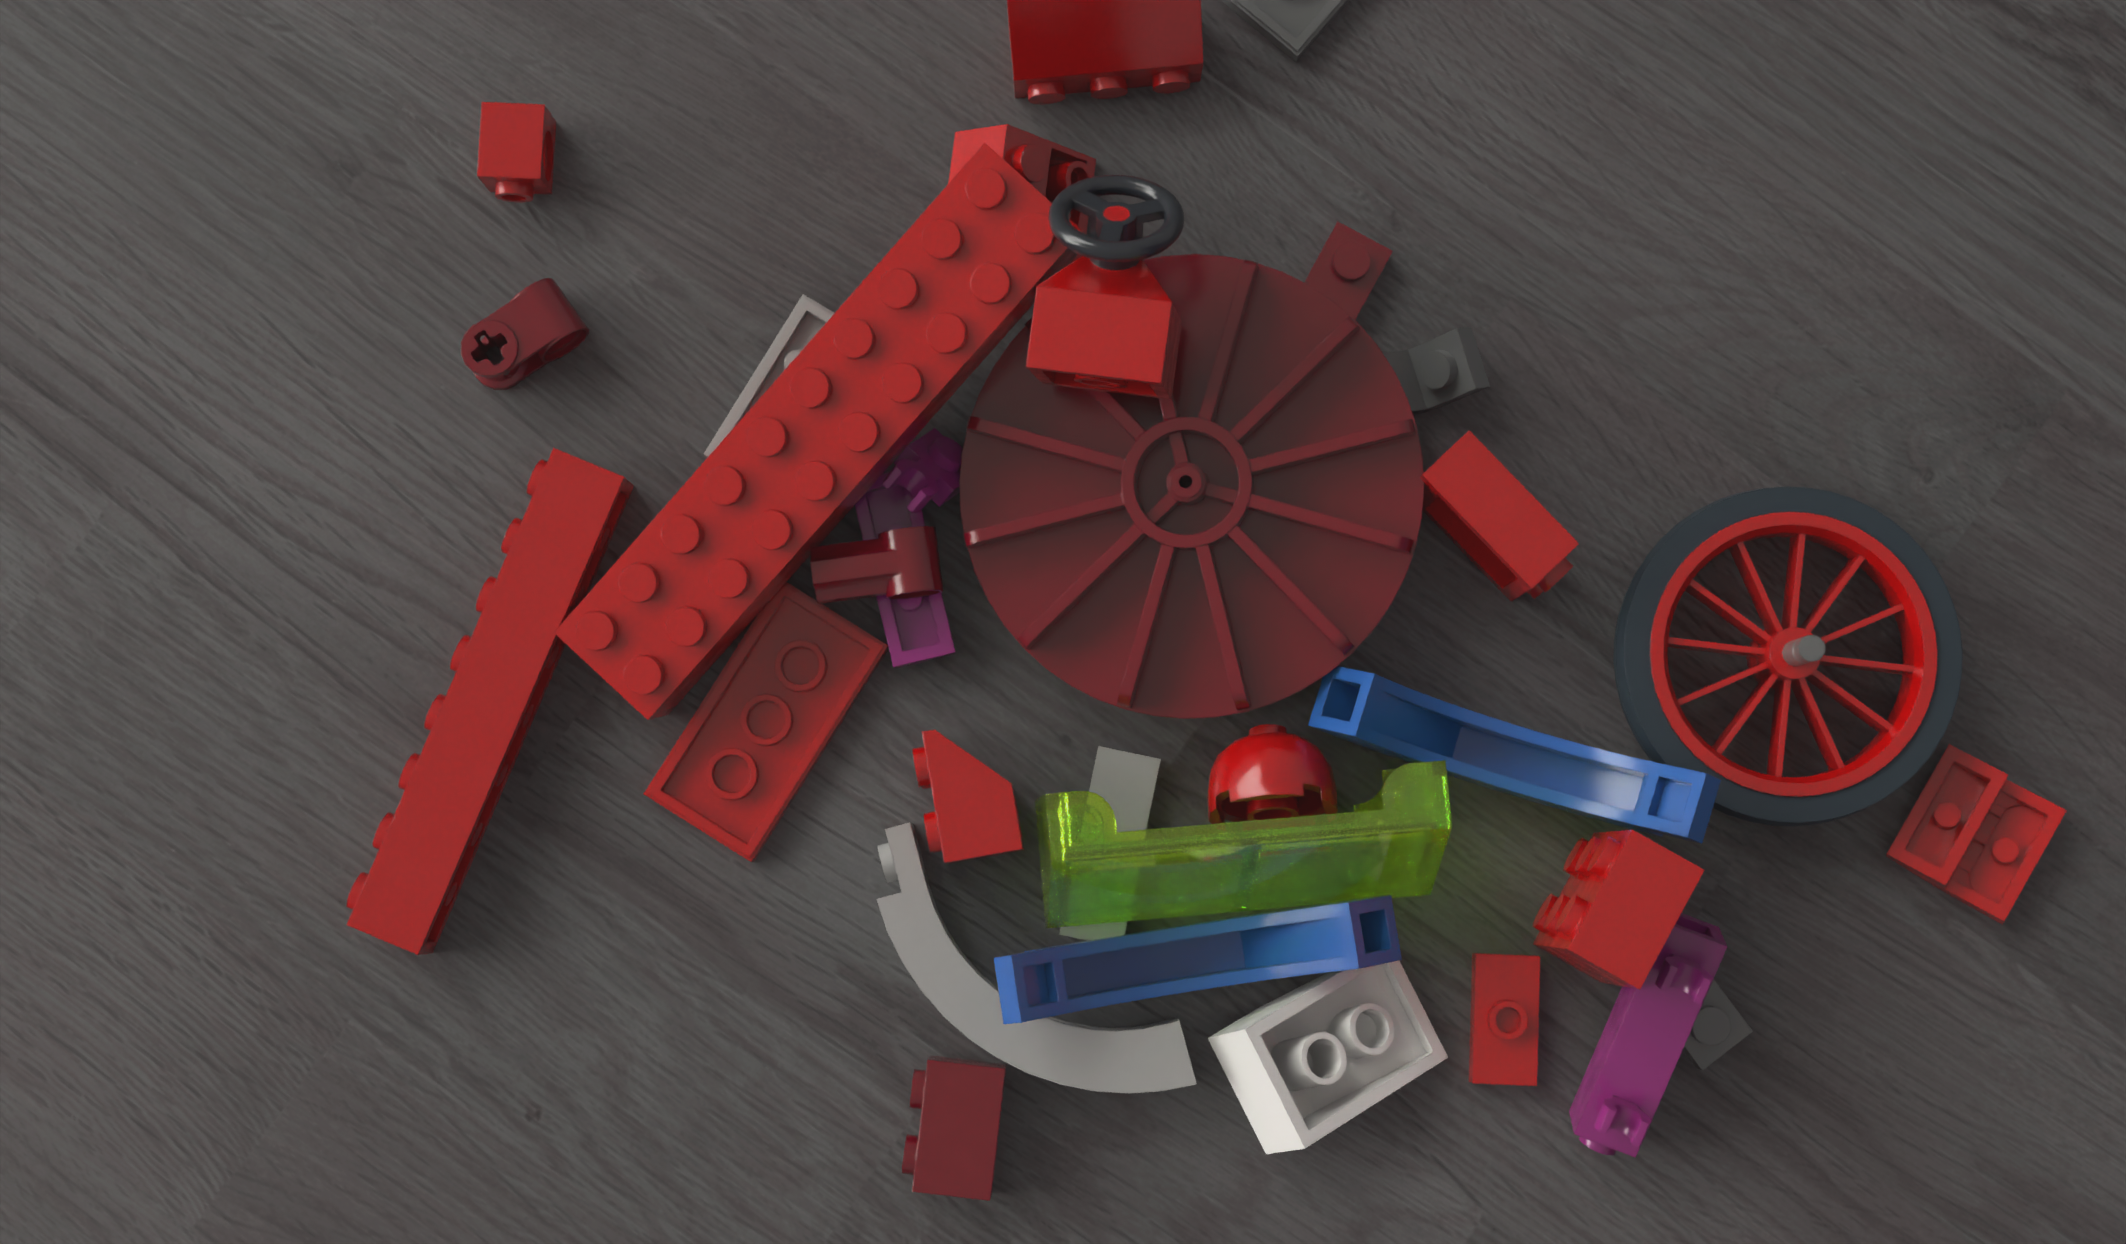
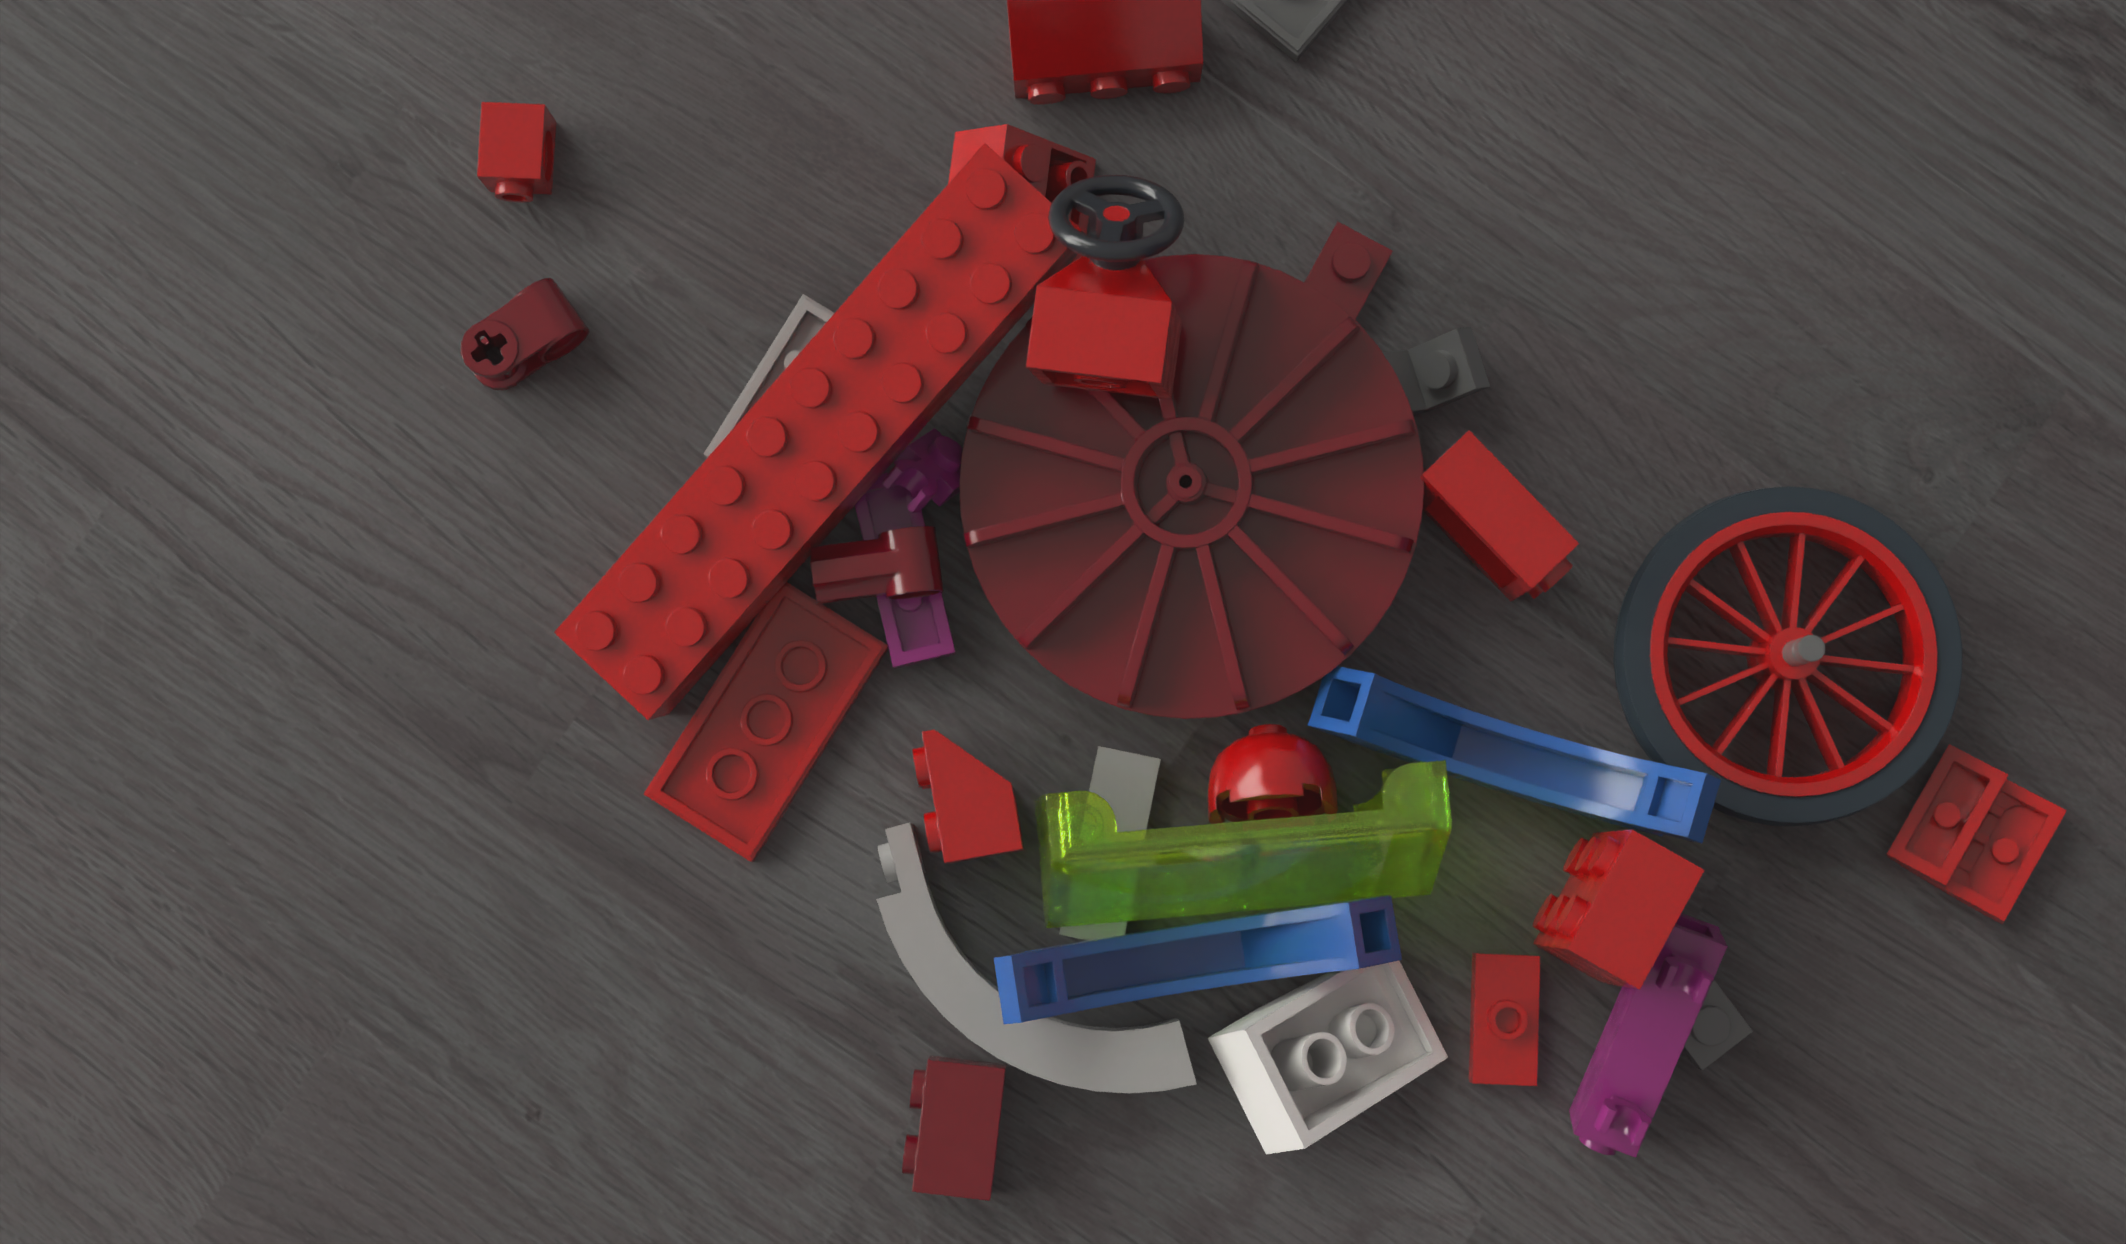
red brick [346,448,634,955] -> none

